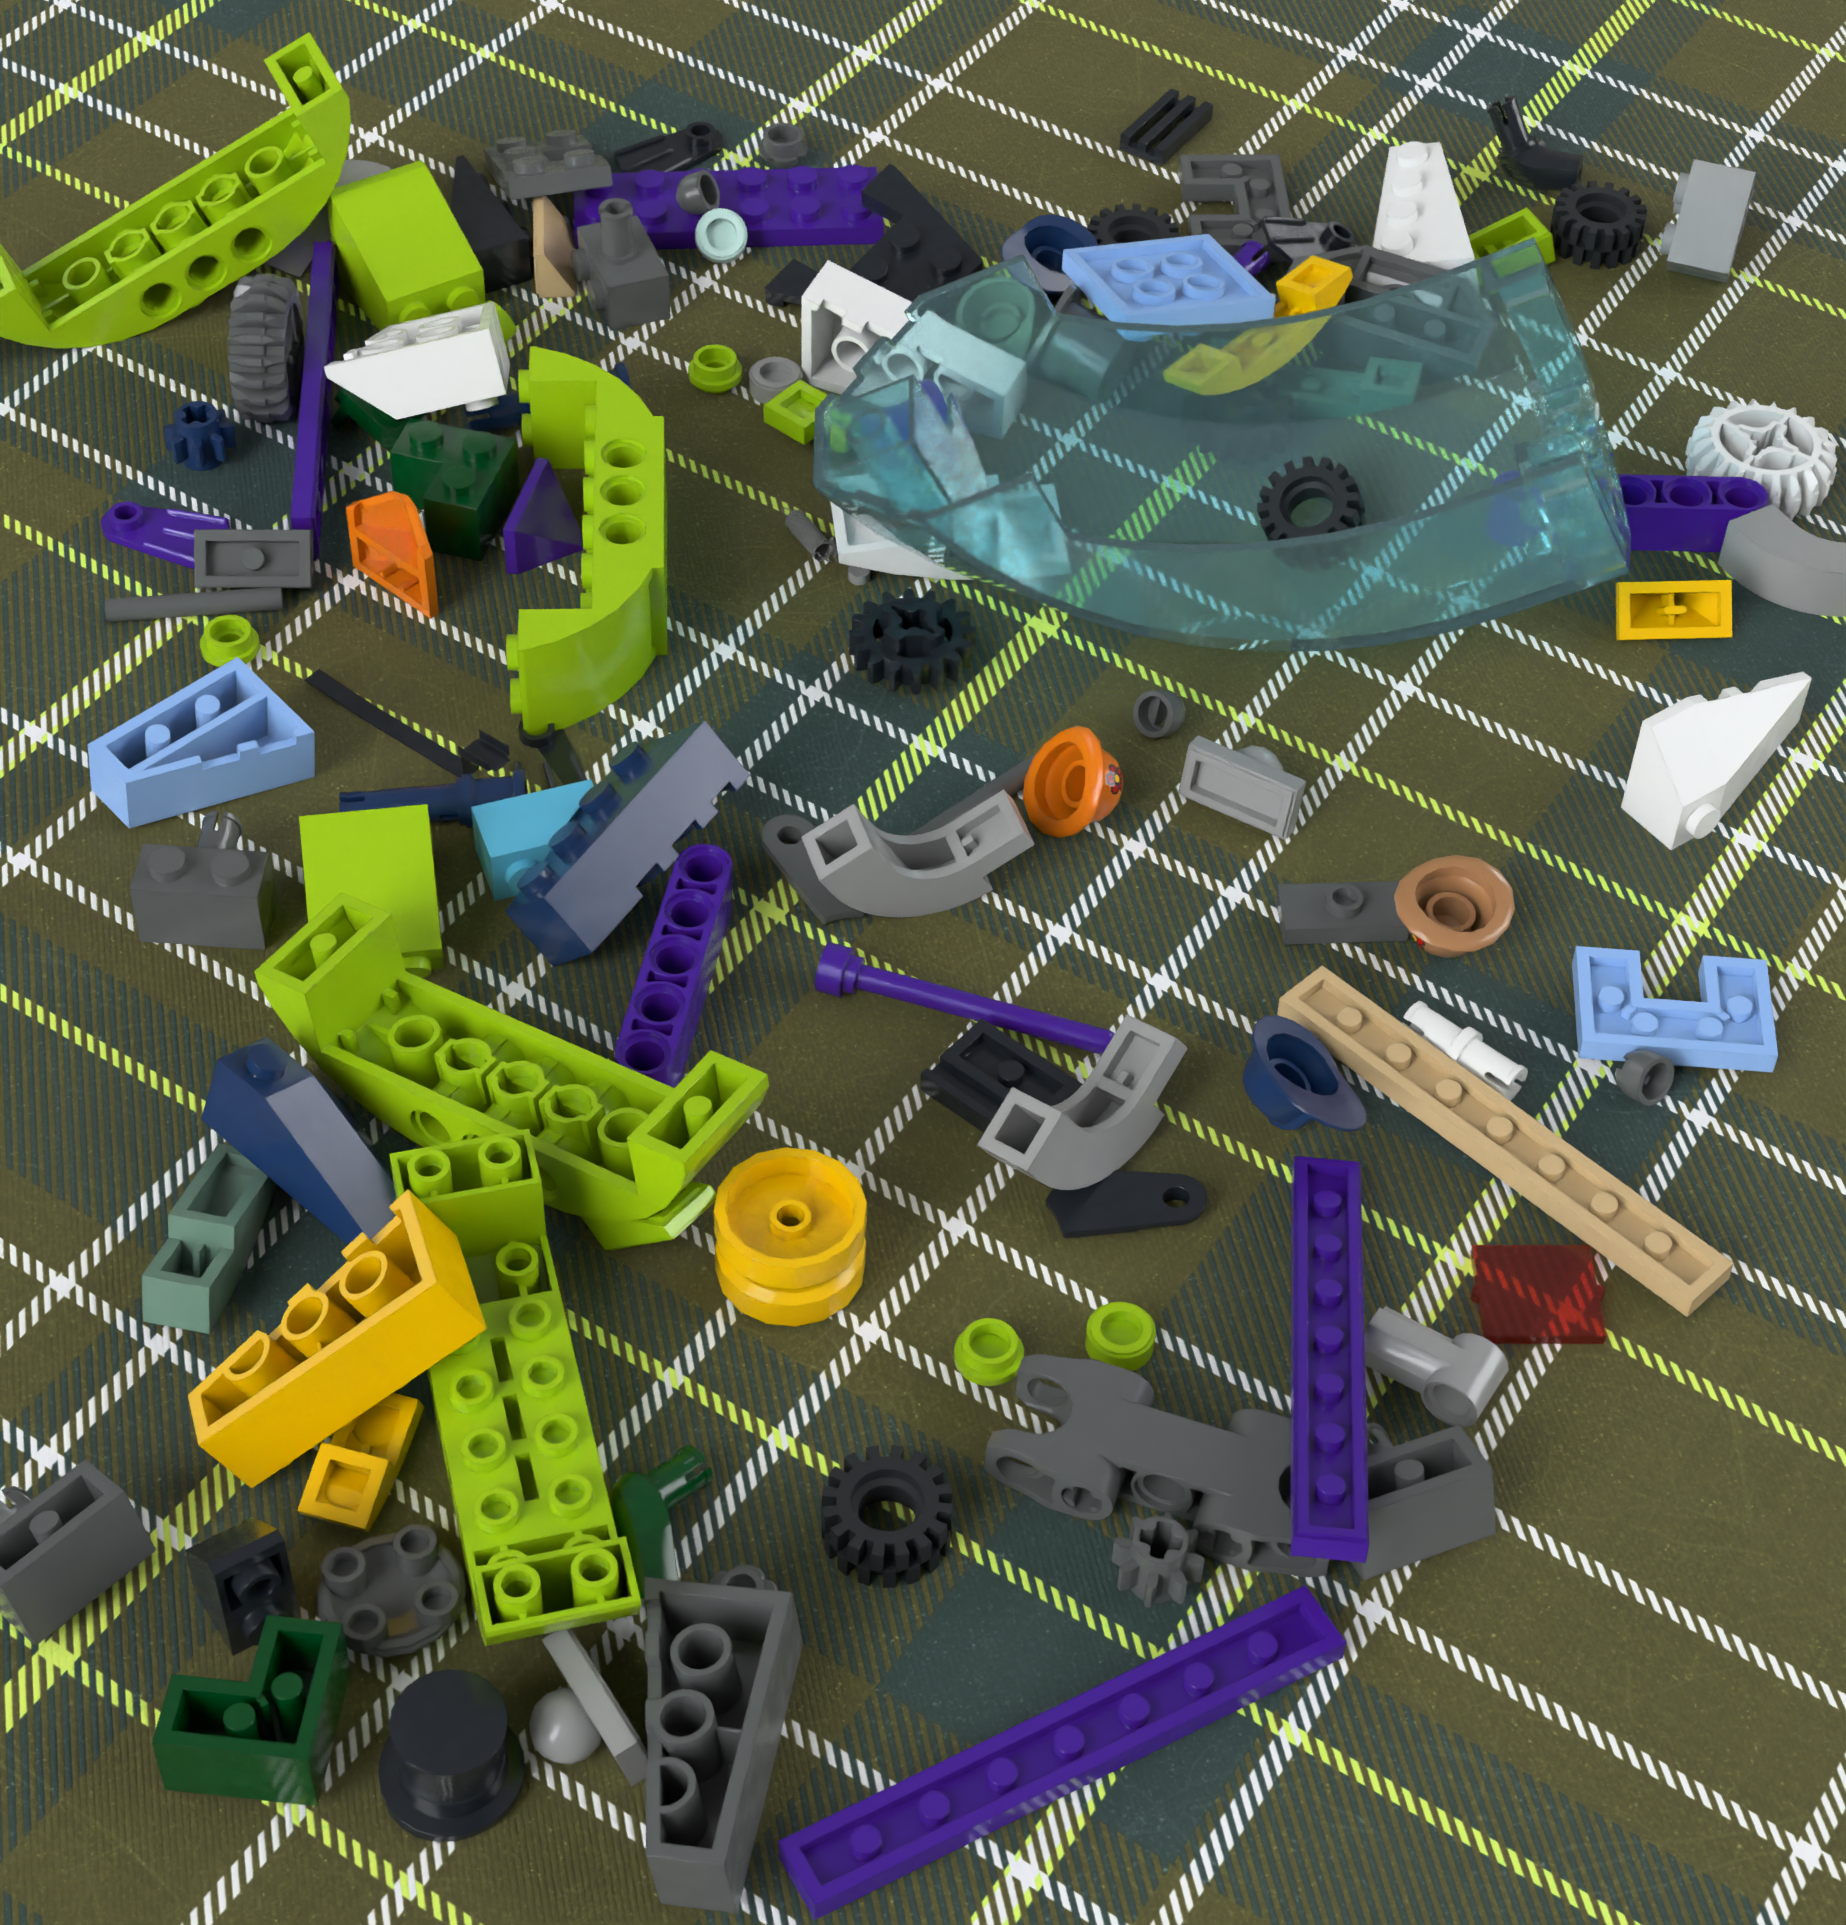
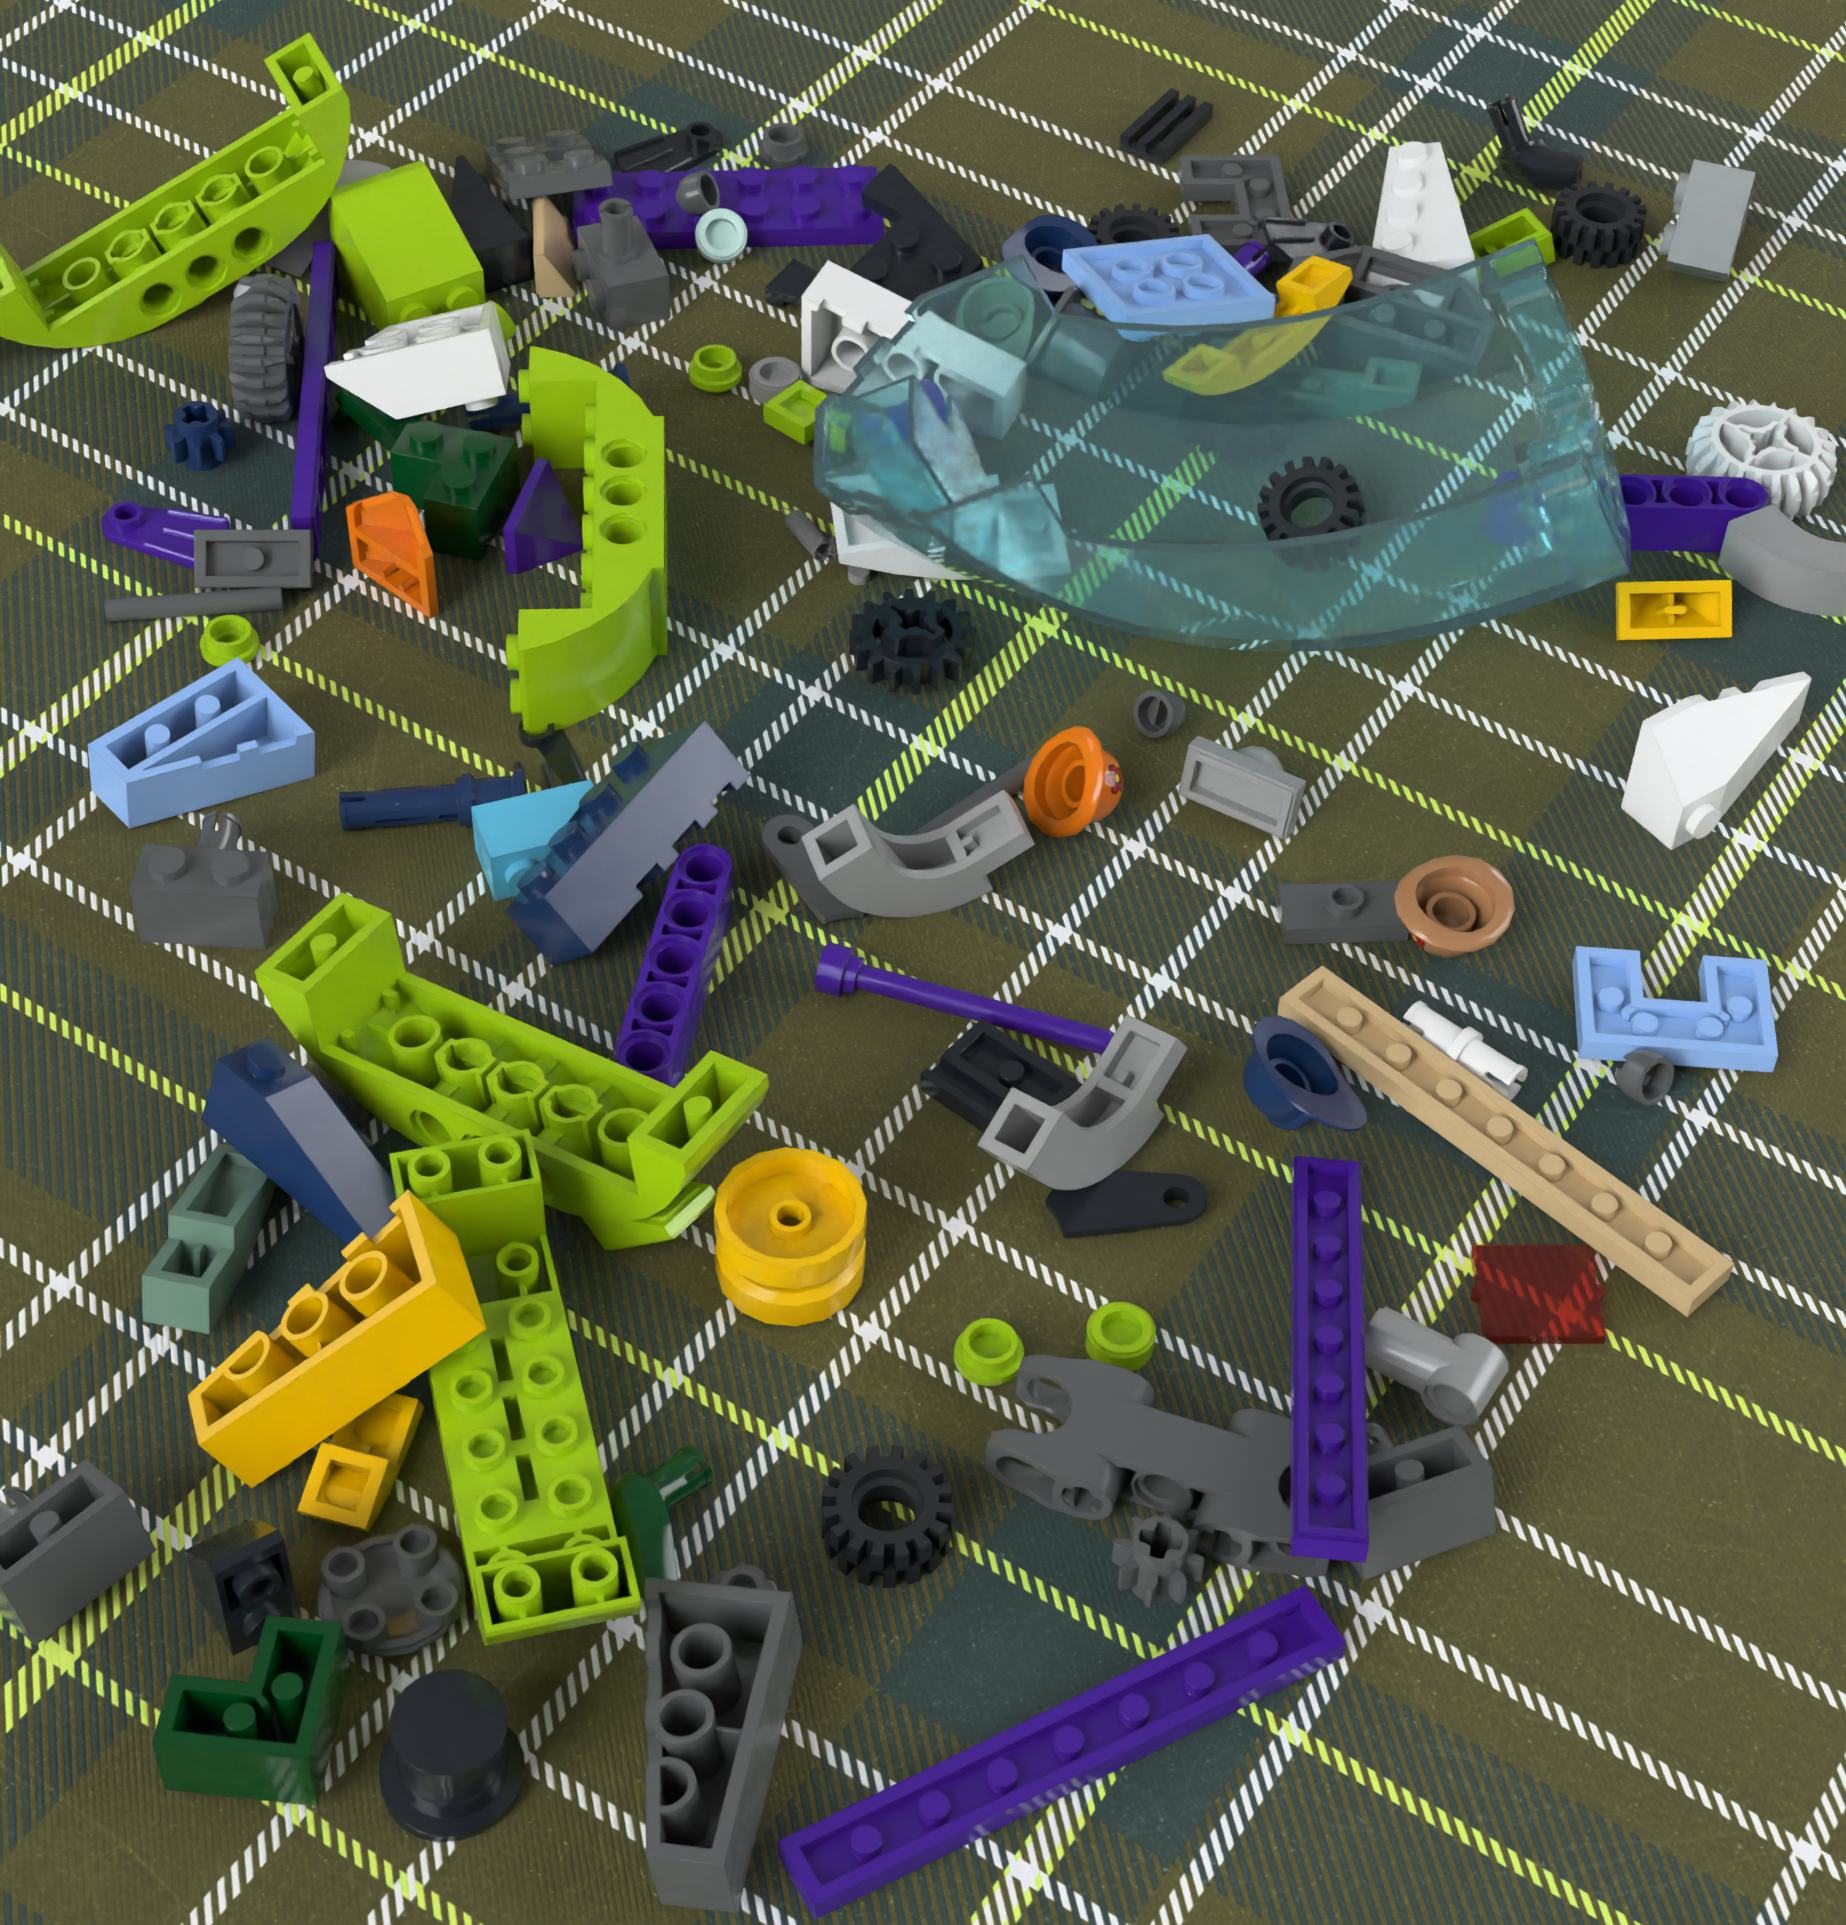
lime slope [299,804,444,978] -> none
black piece [305,669,511,777] -> none
light grey tile [529,1628,648,1787] -> none

